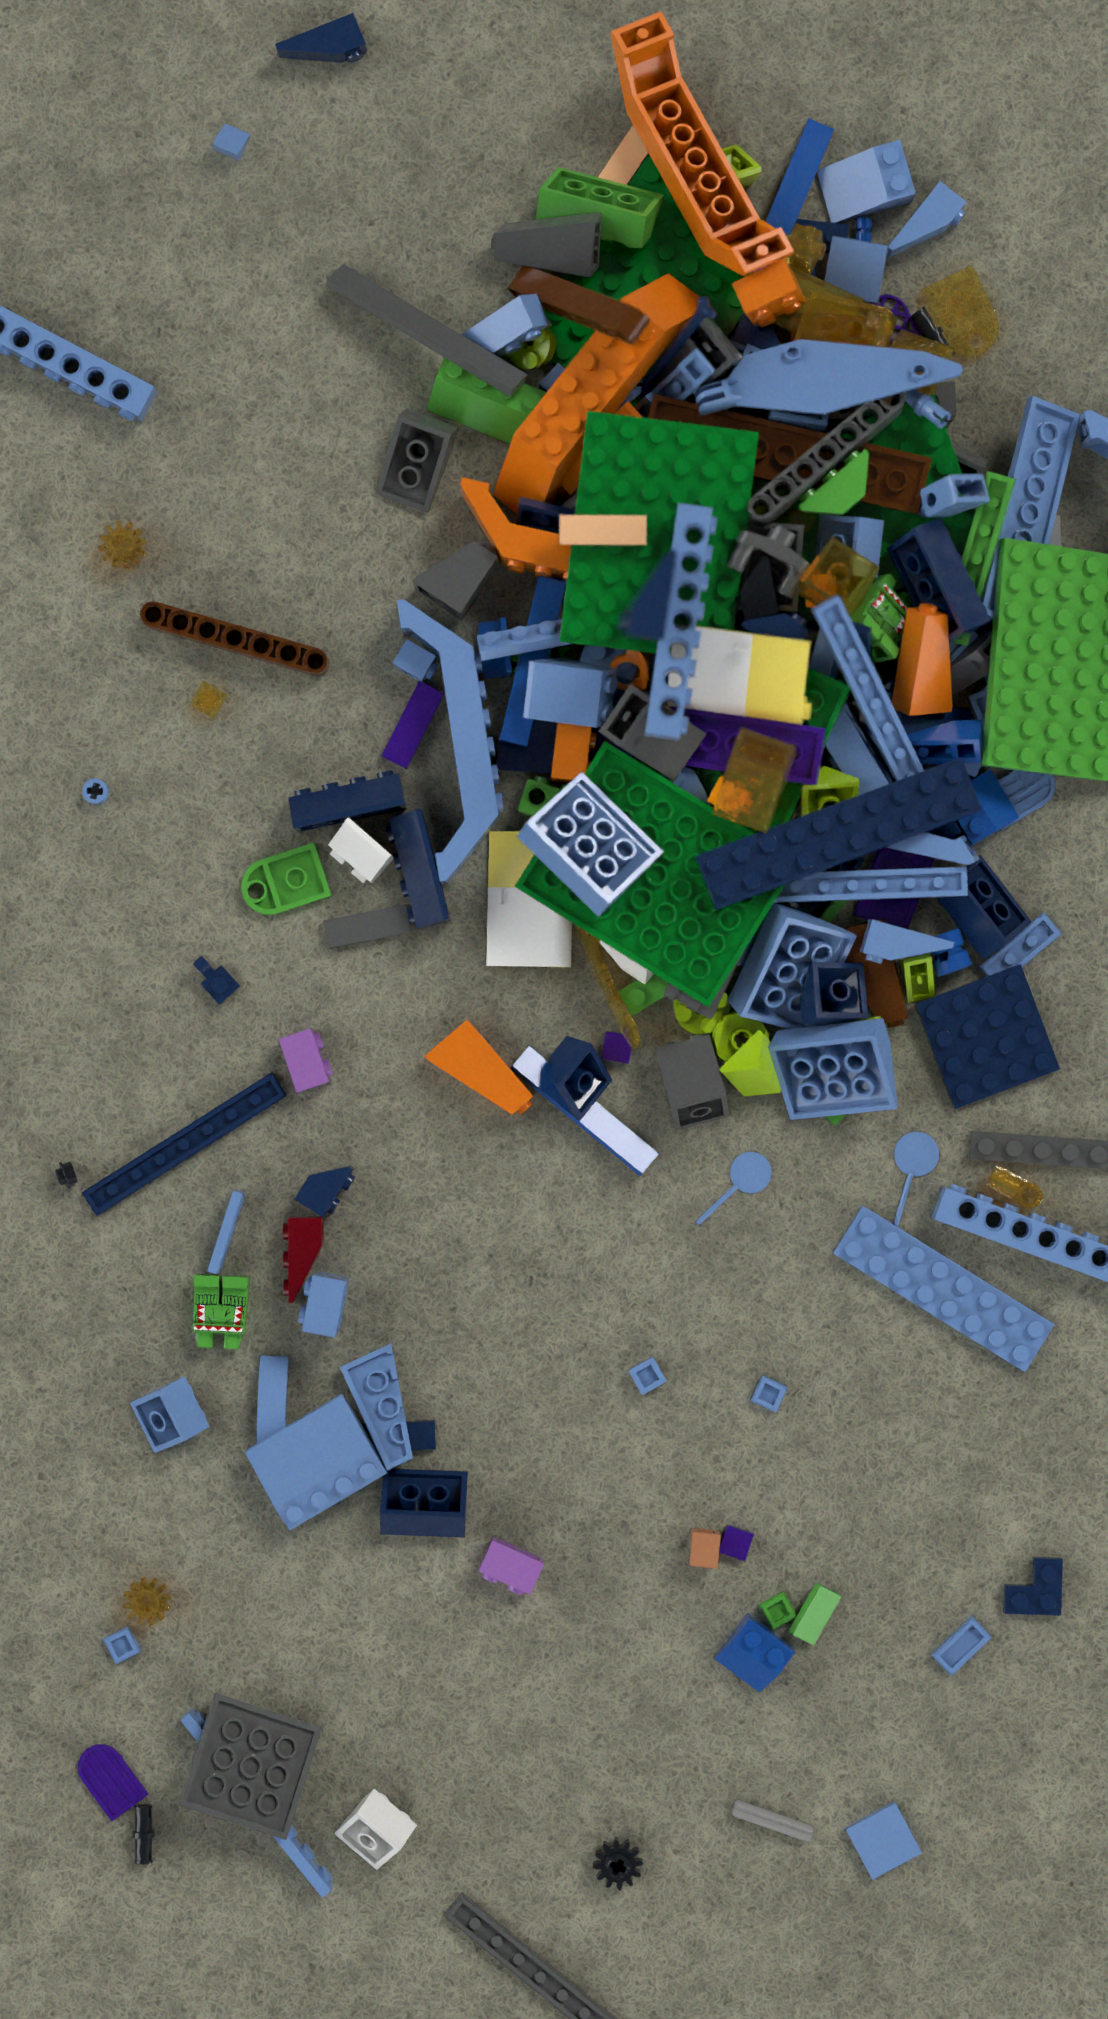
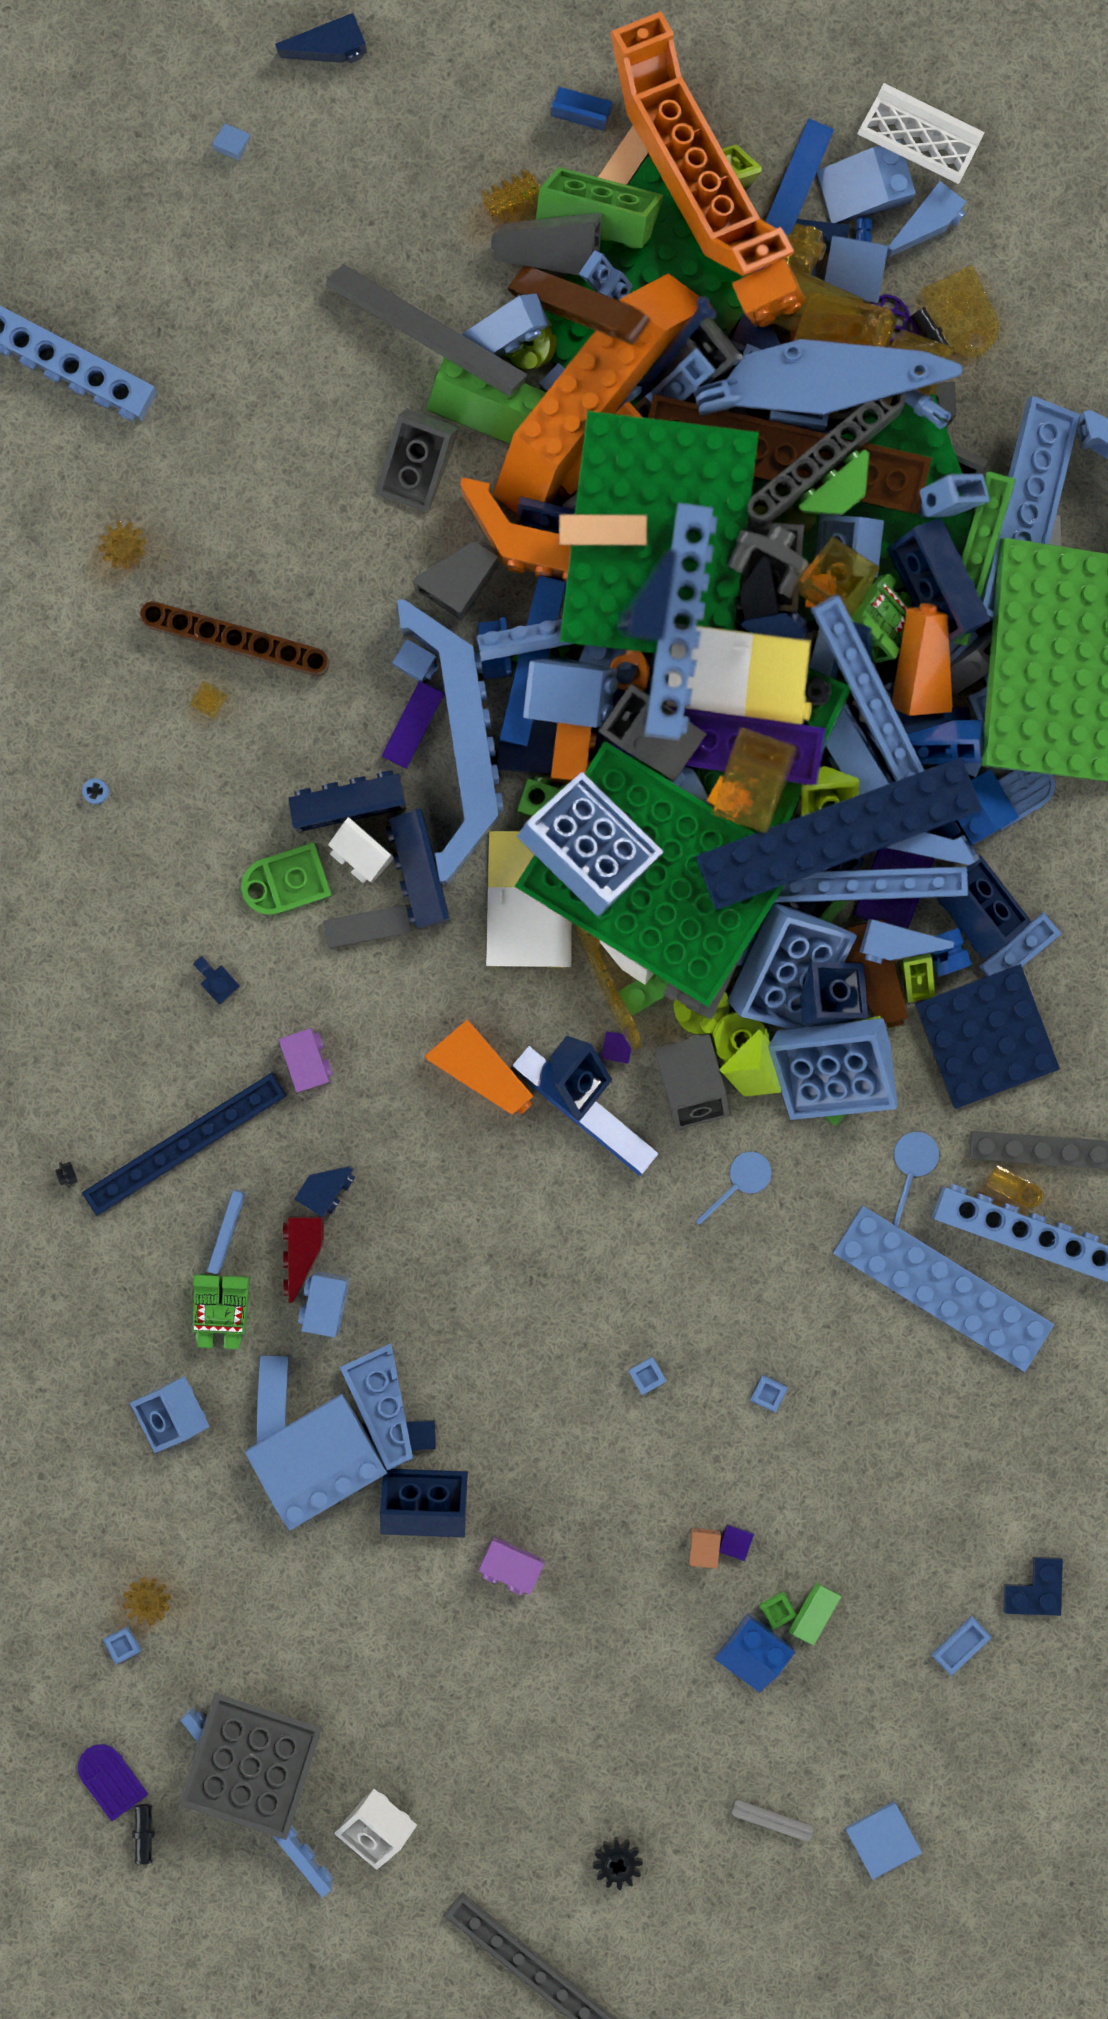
none -> clear yellow piece [481,169,540,224]
none -> blue panel [551,87,612,131]
none -> medium blue slope [579,250,633,301]
none -> black plate [805,677,832,705]
none -> white fence [858,83,985,184]

